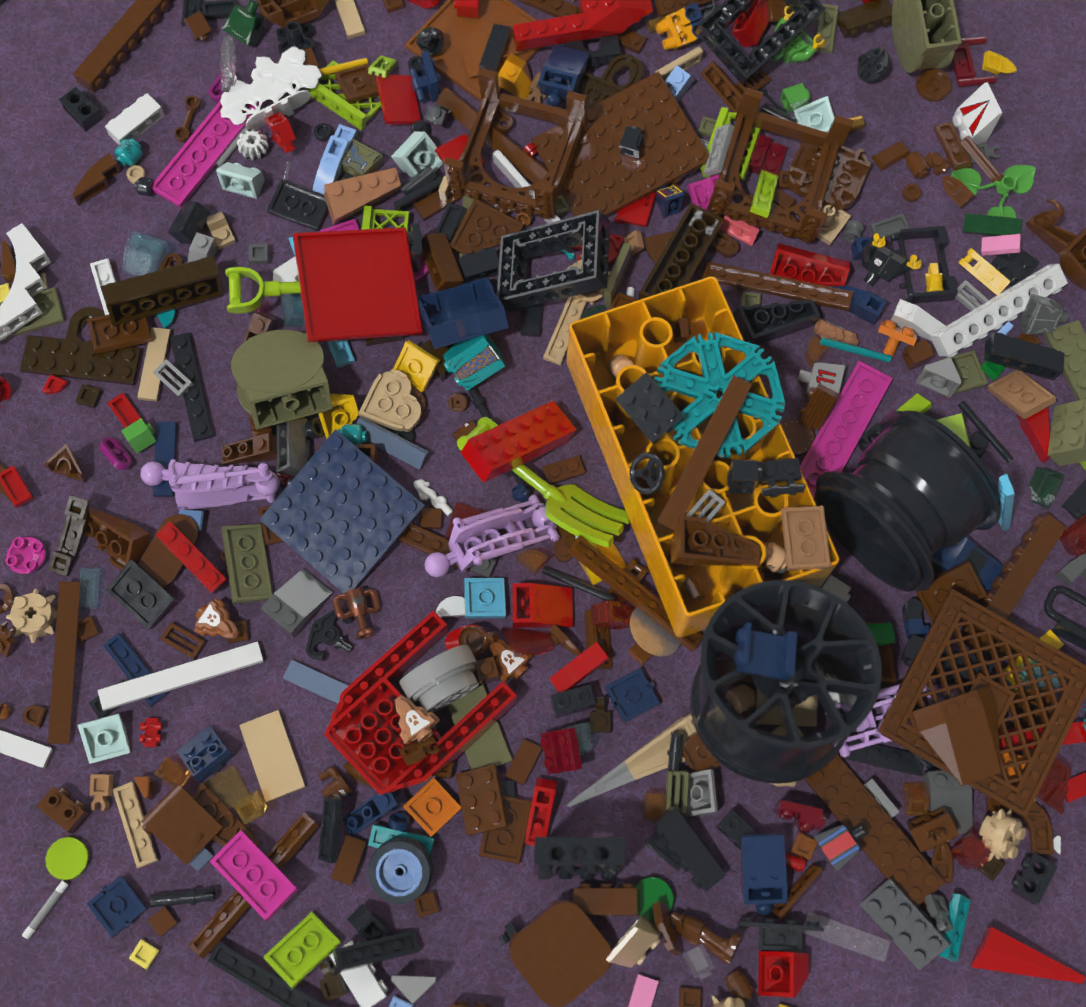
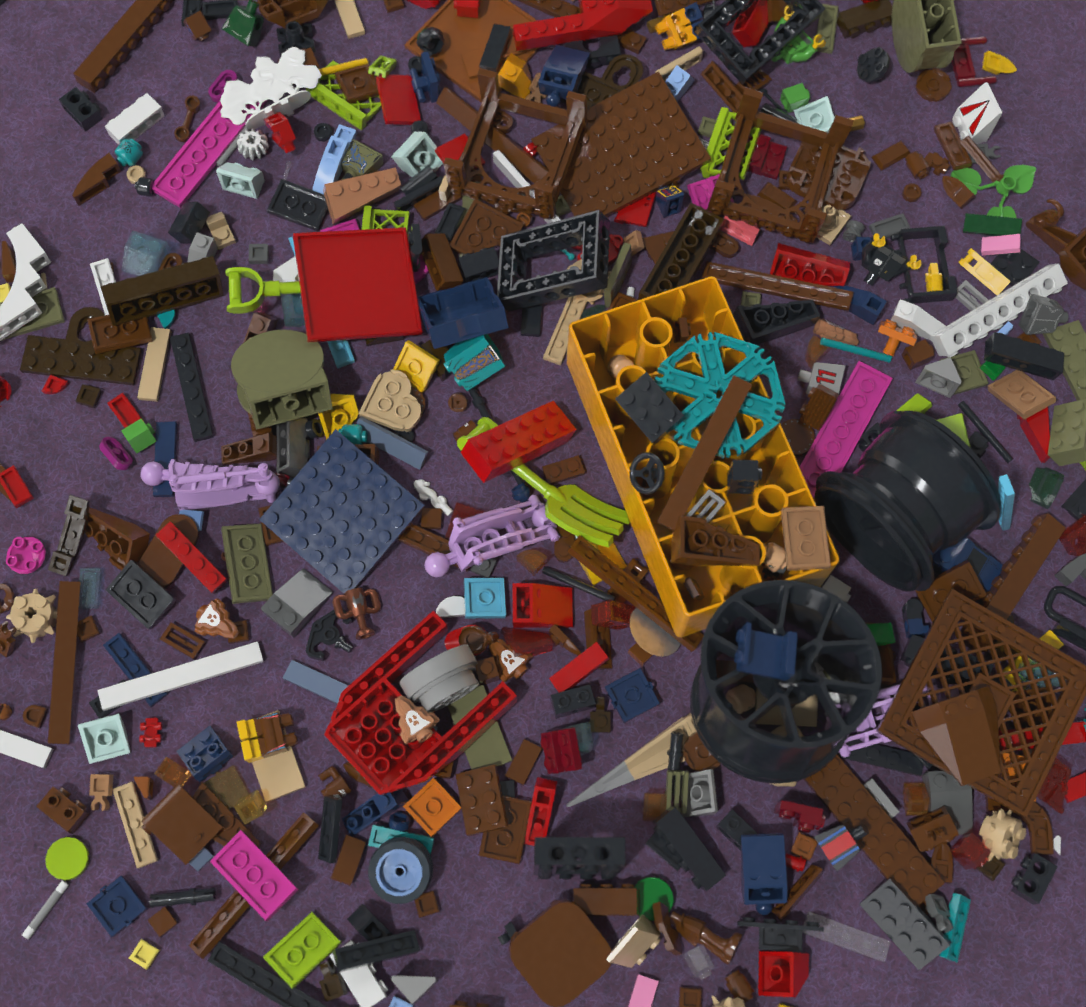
reddish brown slope [44,443,87,482] -> none
light grey tile [153,359,194,398] -> none
clear plate [220,34,237,93] -> none
reddish brown plate [399,736,439,766] -> none
black brick [425,104,451,128] -> none
black window [619,126,644,159] -> none
light grey tile [704,123,734,176] -> none
lime tile [750,170,779,218] -> none
black plate [758,458,804,498] -> none
red wedge [970,927,1086,984] -> none
none -> reddish brown hips [237,712,298,763]

